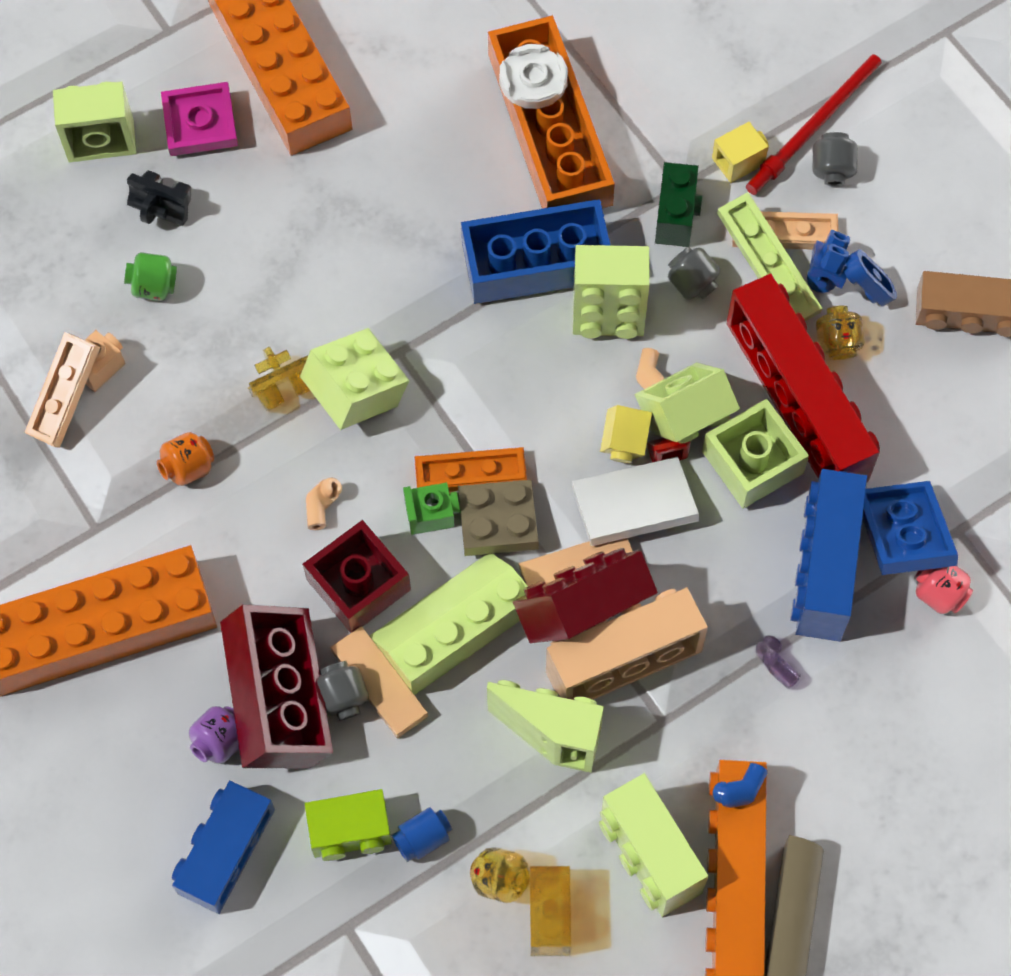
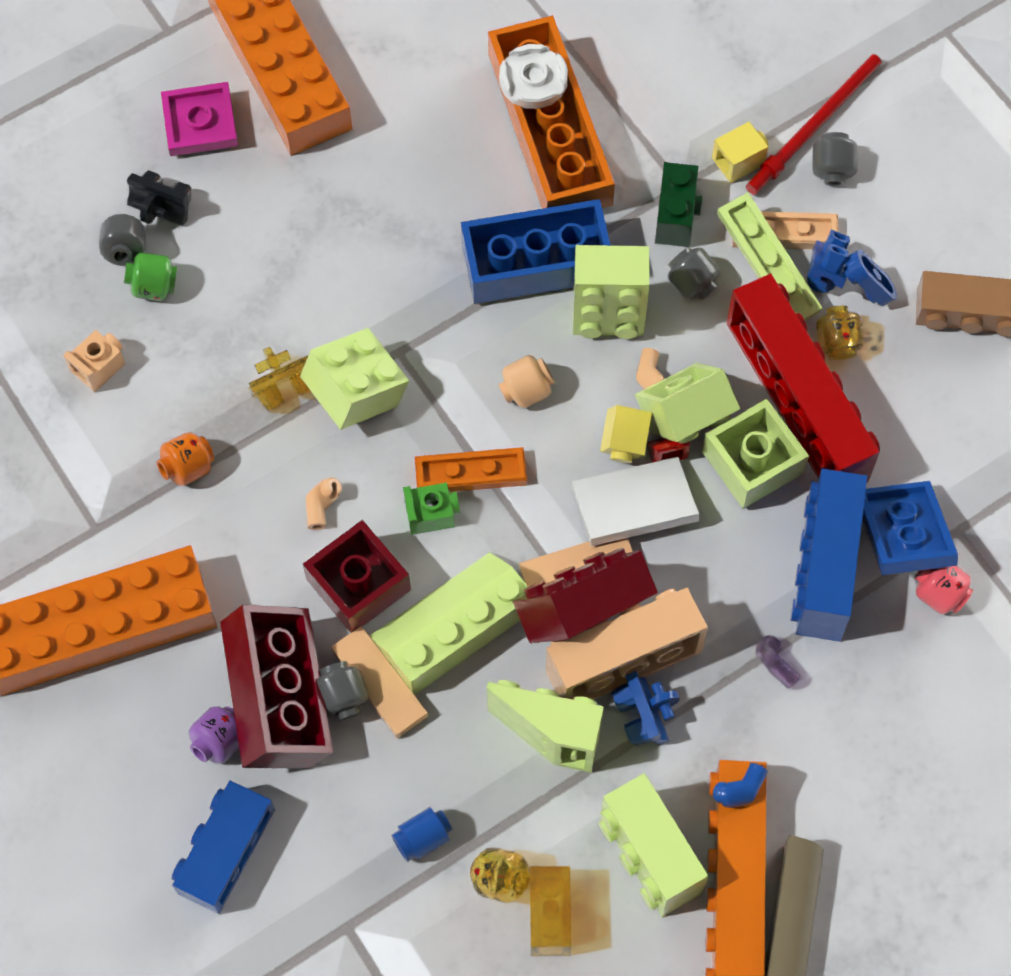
light nougat tile [24,332,100,448] -> none
yellowish green brick [53,81,137,162] -> none
lime brick [305,789,392,861] -> none
dark tan plate [458,480,539,556] -> none
none -> dark grey head [99,214,146,266]
none -> light nougat head [499,355,555,409]
none -> blue hips [611,671,680,746]

